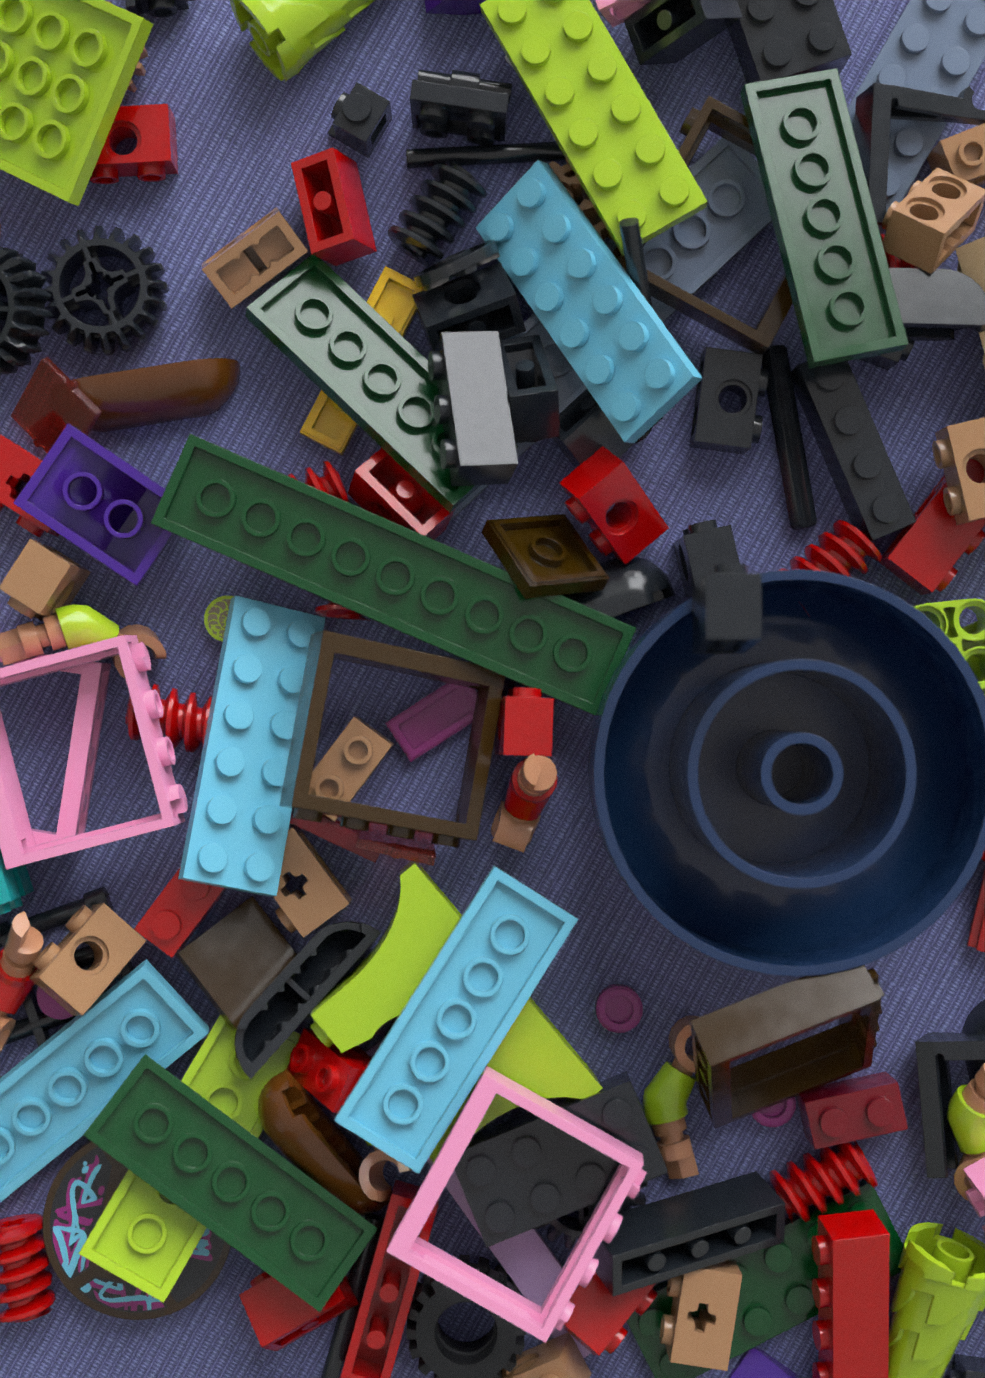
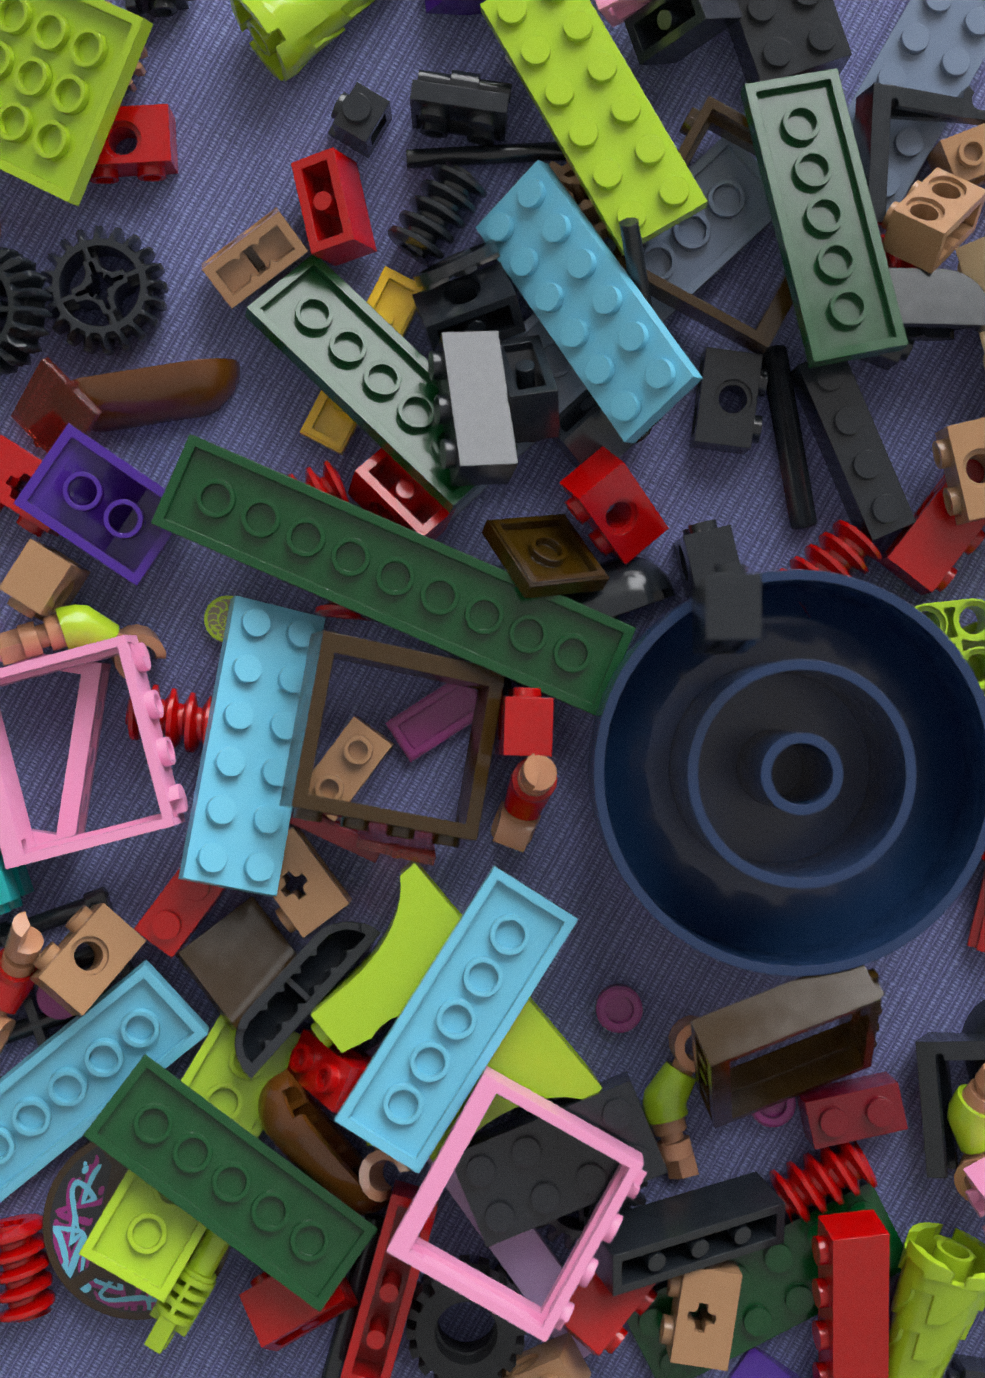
none -> lime hinge [144,1228,230,1354]

